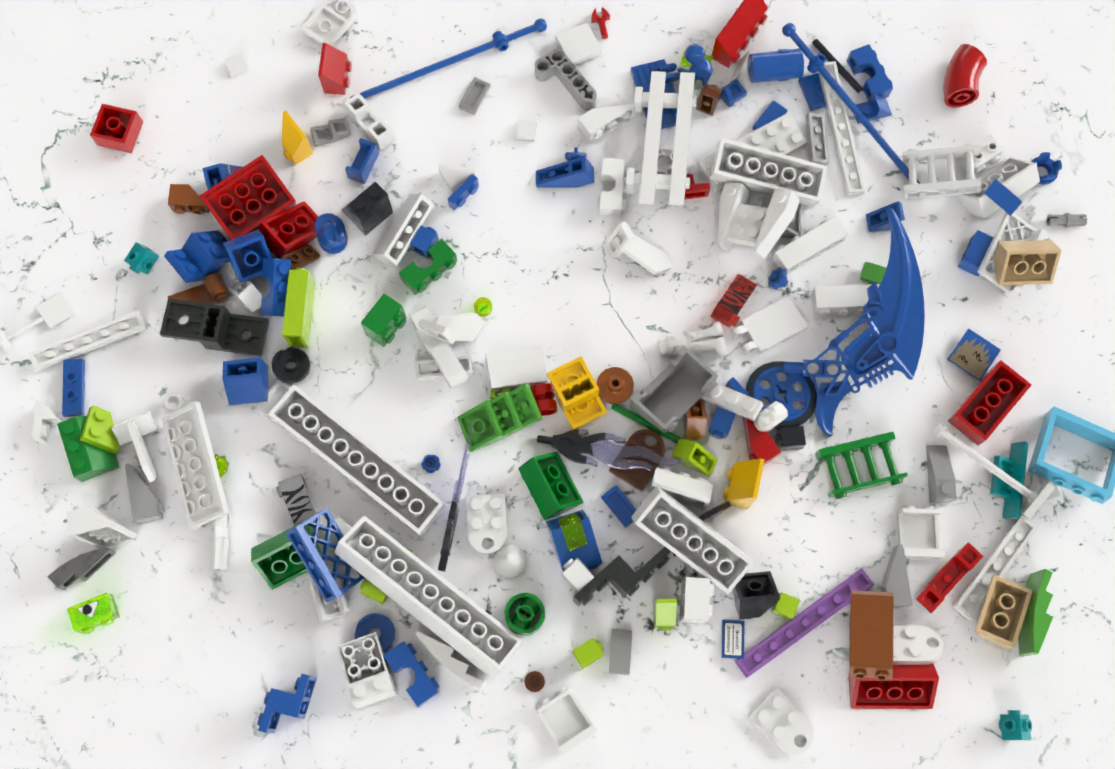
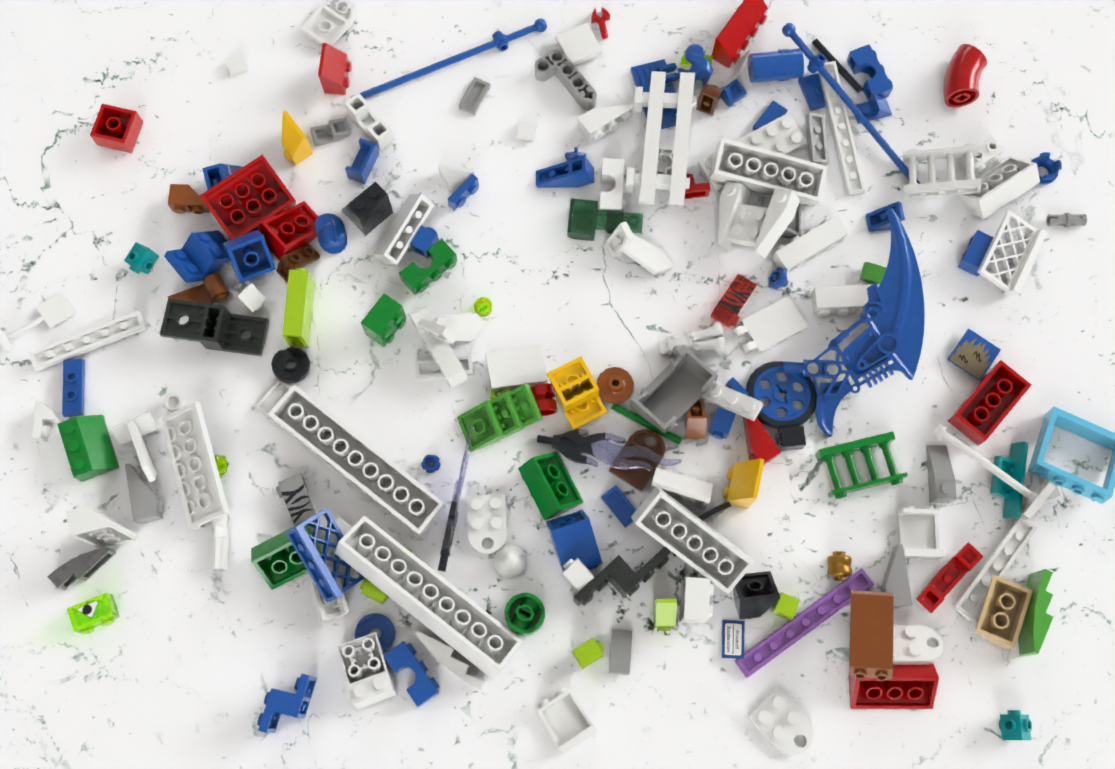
lime wing [80,405,119,454] -> none
blue slope [222,357,268,406] -> none
blue arch [261,258,291,317] -> none
reddish brown tile [524,671,545,692] -> none
clear neon green bracket [558,514,587,550] -> none
lime slope [671,438,718,477] -> none
white rock [754,401,788,432] -> none
blue sticker [984,179,1023,216] -> none
tan slope [994,240,1062,285] -> none
none -> clear green plate [567,198,643,241]
none -> pearl gold piece [827,551,852,581]

